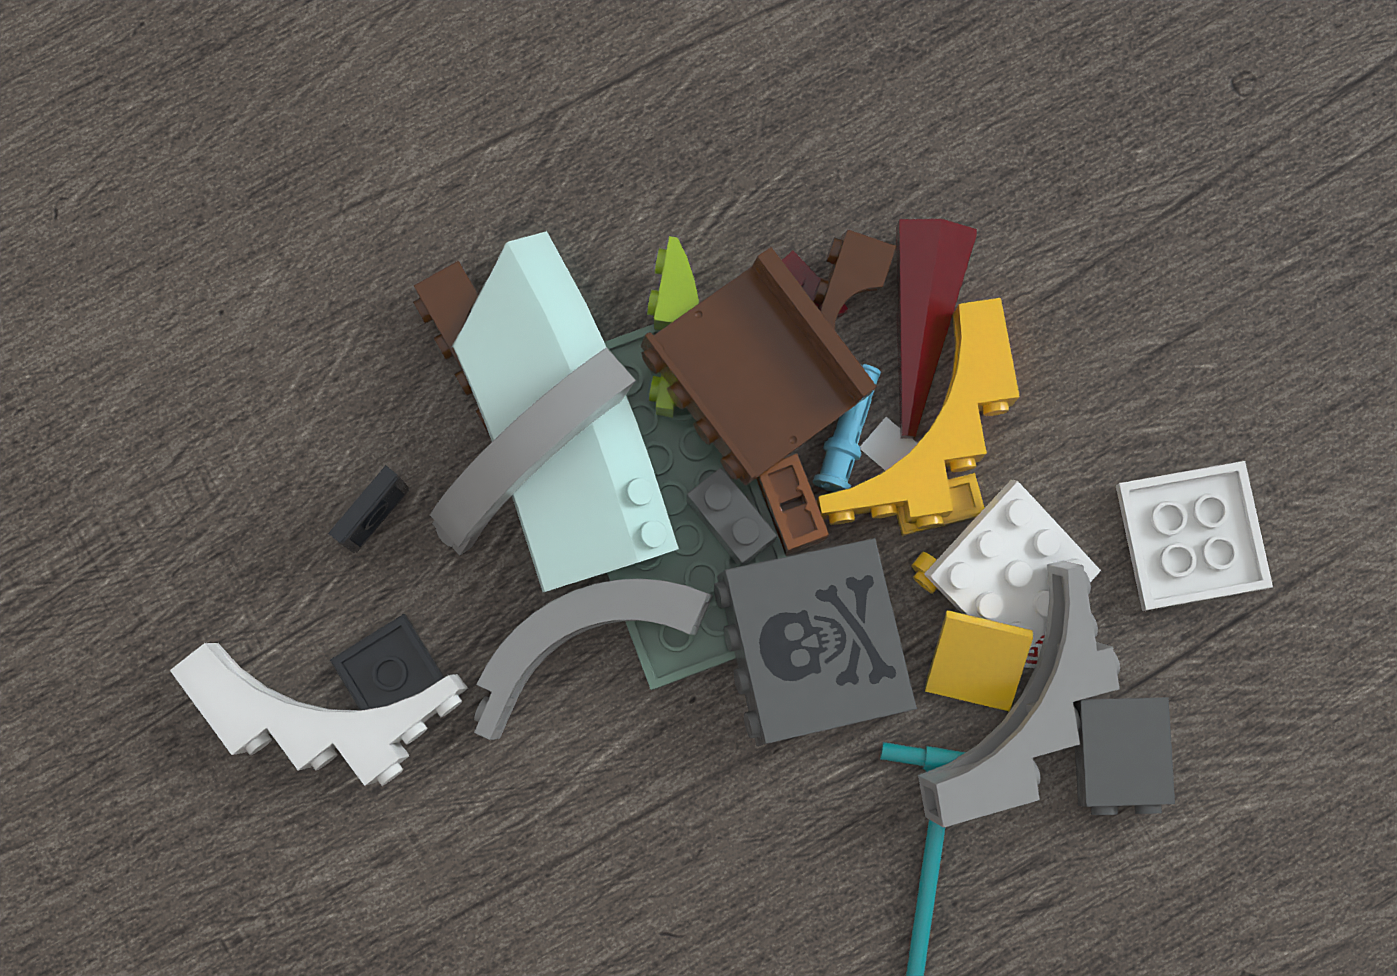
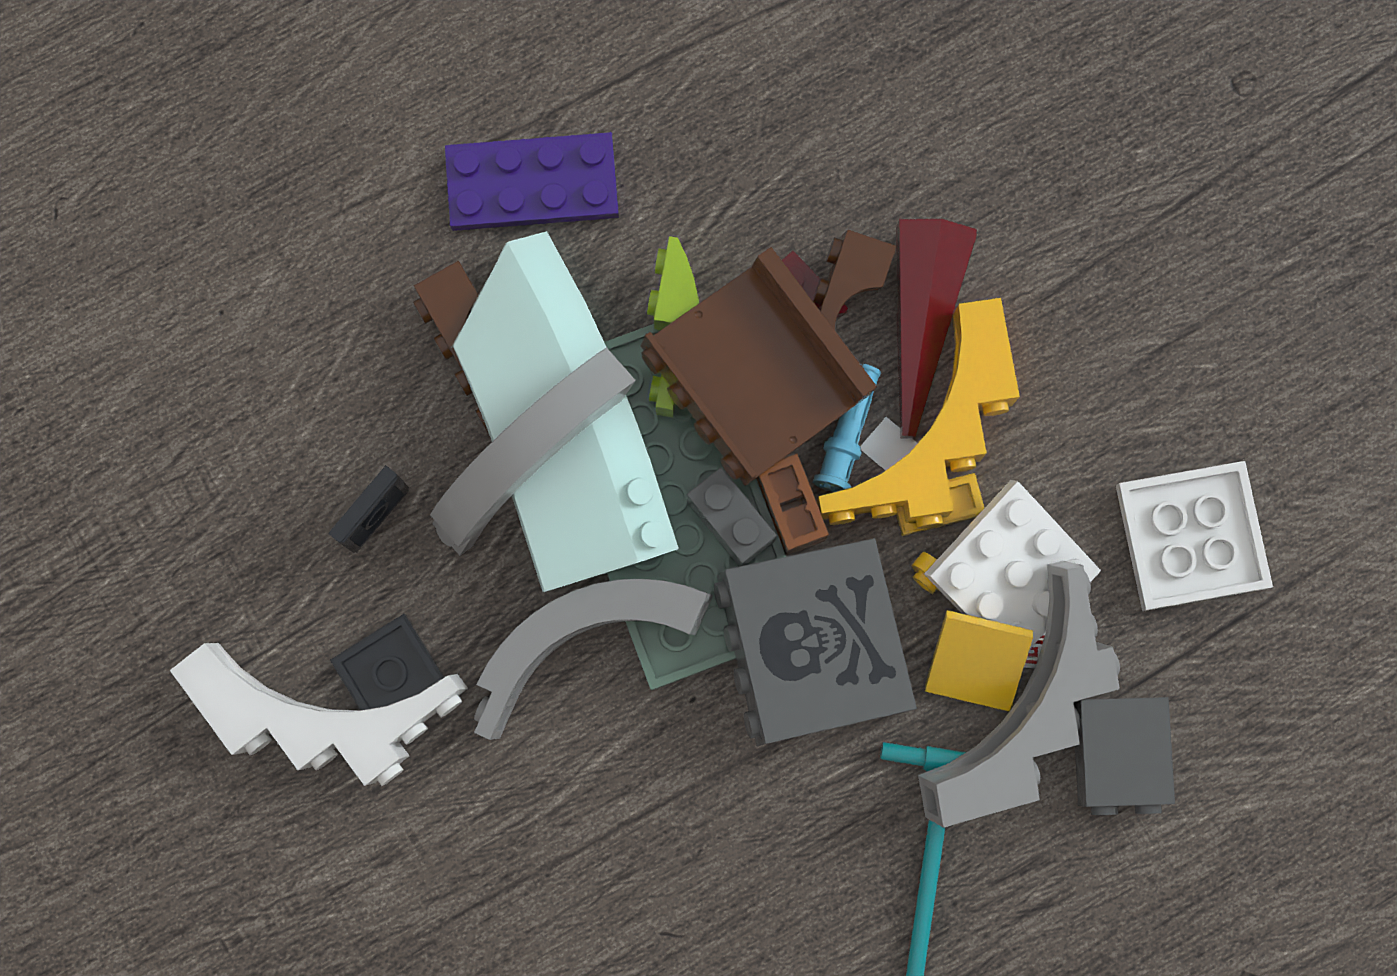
none -> dark purple plate [445,132,619,231]

